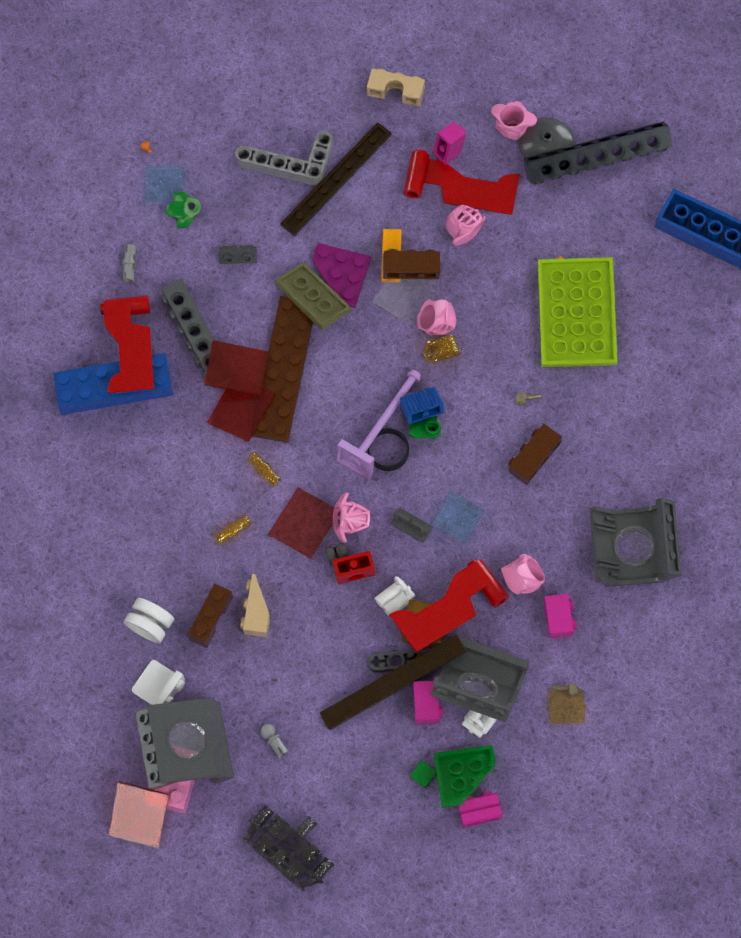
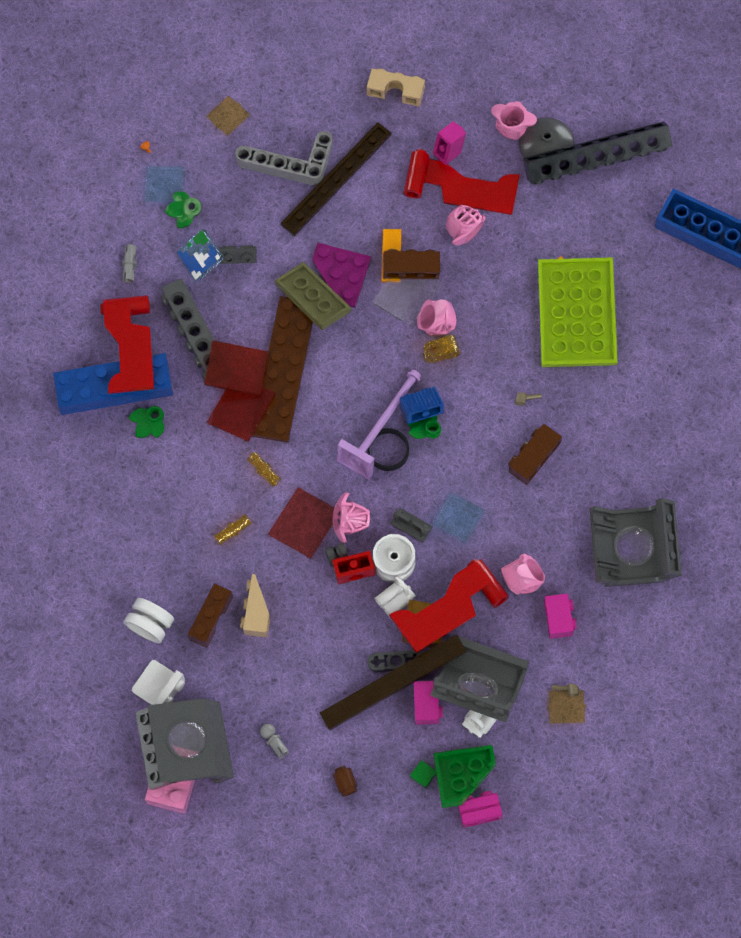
clear red piece [108,781,169,848] -> none
clear smoke piece [243,805,335,892] -> none
none -> green plate [129,406,164,438]
none -> tile [176,229,224,282]
none -> clear yellow piece [206,96,250,136]
none -> reddish brown brick [332,766,358,797]
none -> white wheel [373,534,415,582]

